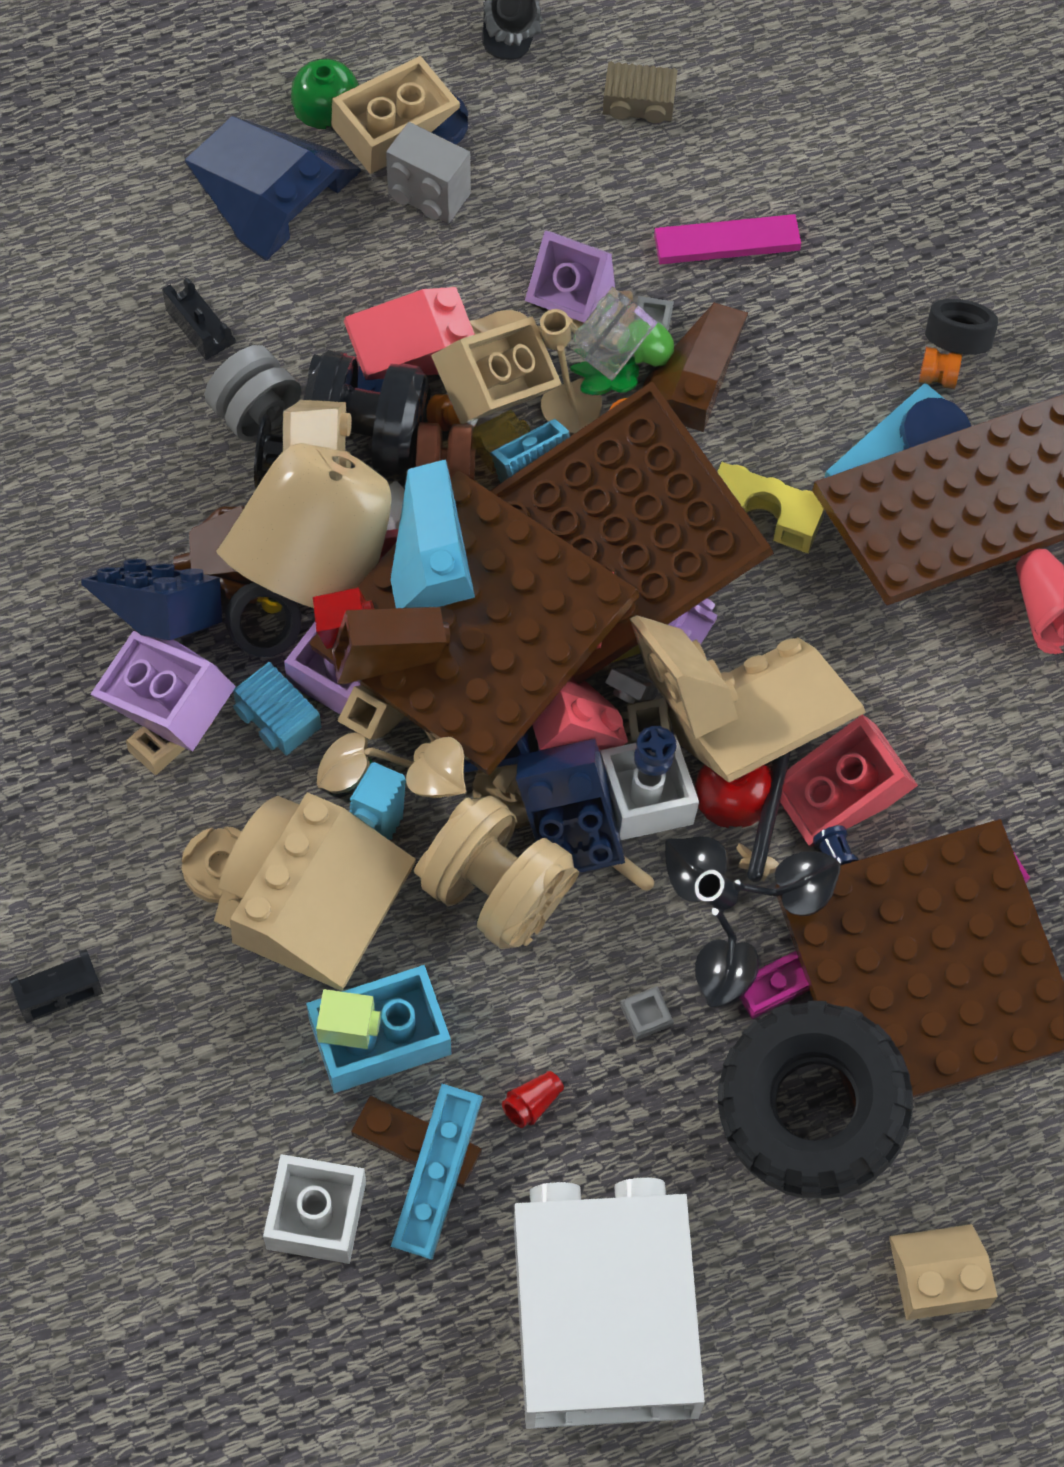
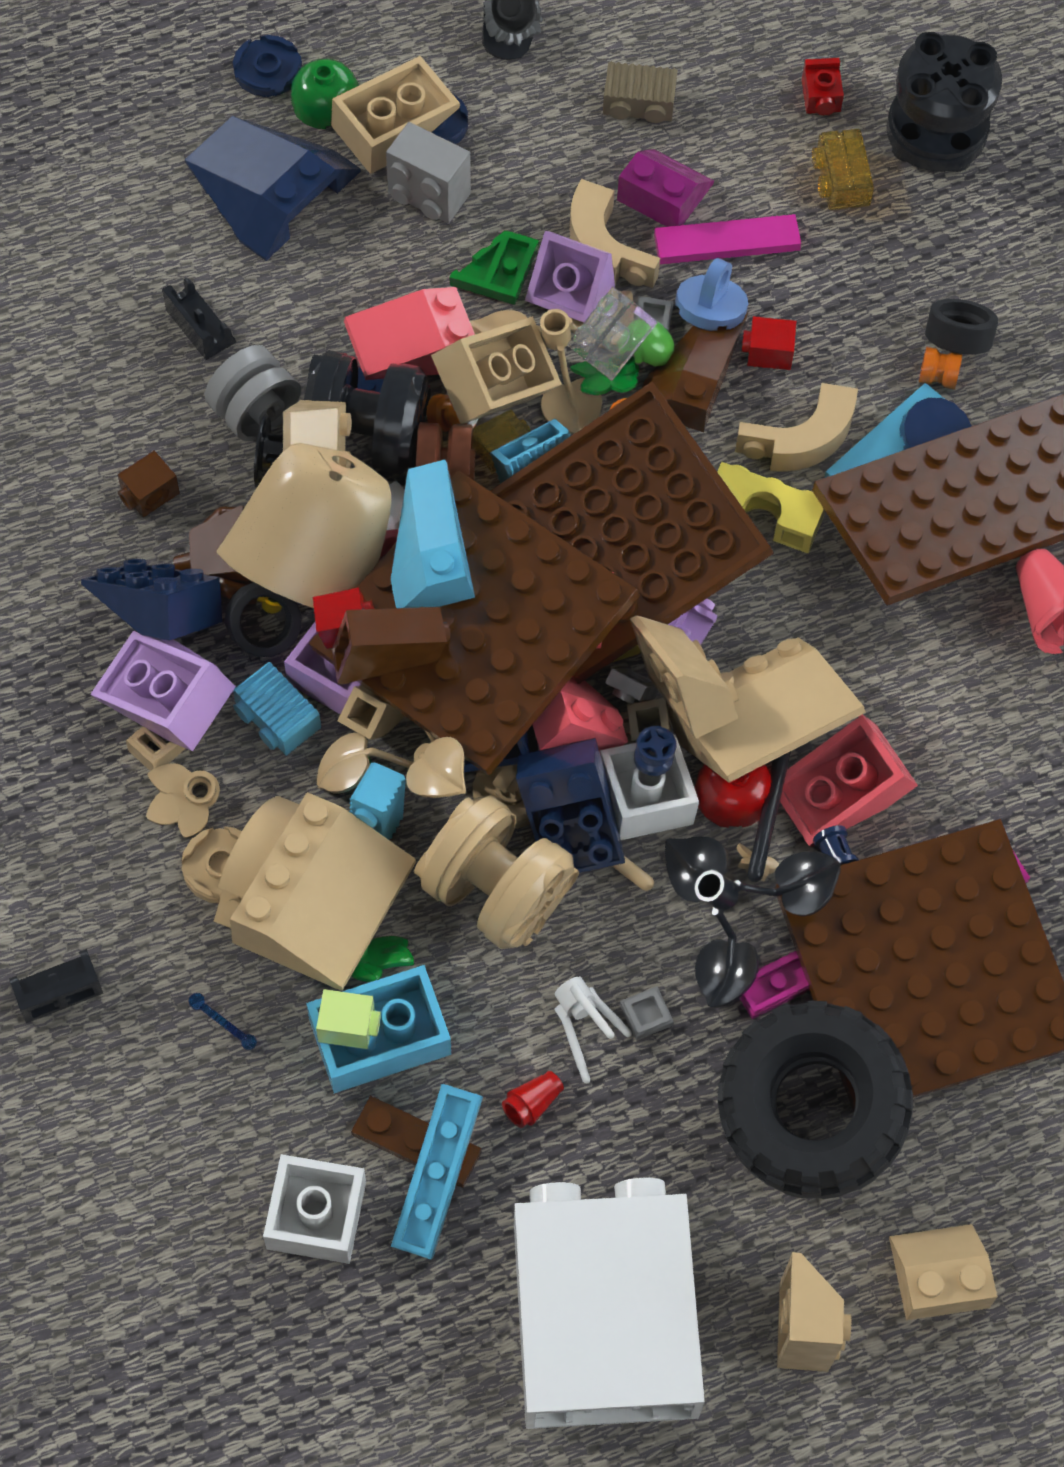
none -> reddish brown brick [117,450,180,518]
none -> tan plate [146,763,220,838]
none -> clear blue hinge [188,993,257,1050]
none -> dark blue tile [233,35,302,97]
none -> green plate [351,936,414,983]
none -> green wing [449,230,539,305]
none -> white plant [554,976,632,1084]
none -> tan arch [570,179,660,288]
none -> magenta slope [617,149,714,227]
none -> medium blue tile [675,258,748,331]
none -> tan arch [735,383,858,472]
none -> red brick [741,316,797,370]
none -> tan slope [777,1252,851,1372]
none -> red brick [802,58,844,116]
none -> clear yellow brick [812,129,874,210]
none -> black piece [886,32,1002,172]

